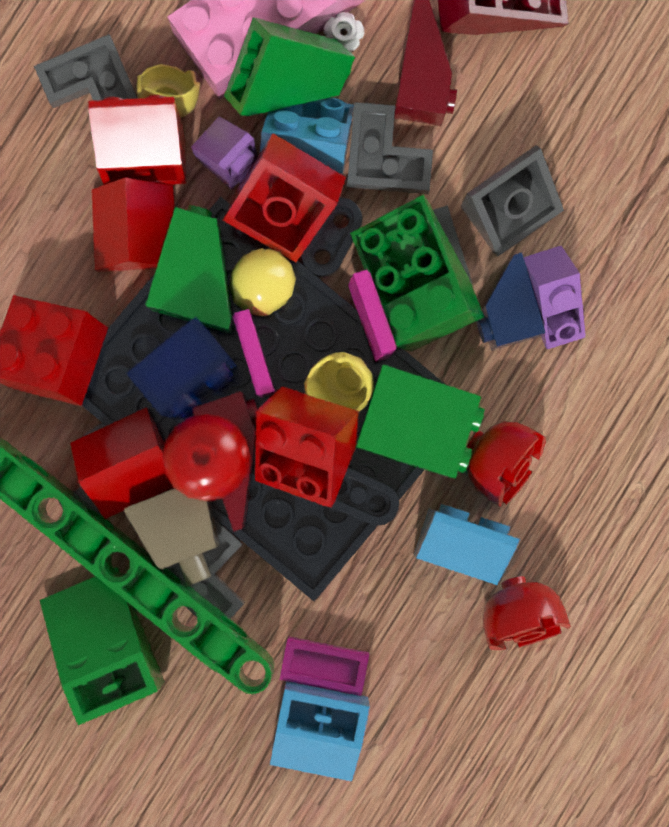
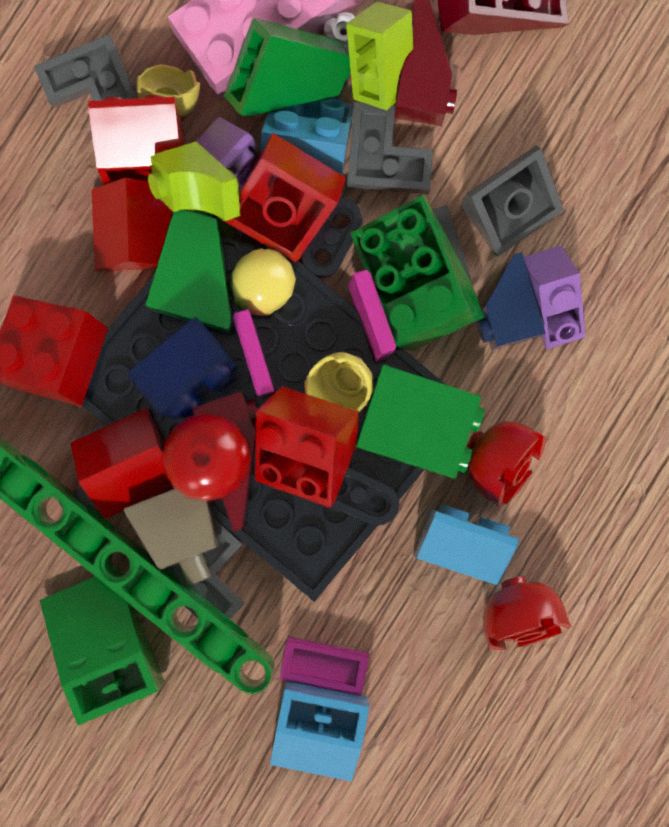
none -> lime arch [148,142,240,221]
none -> lime arch [346,1,413,110]

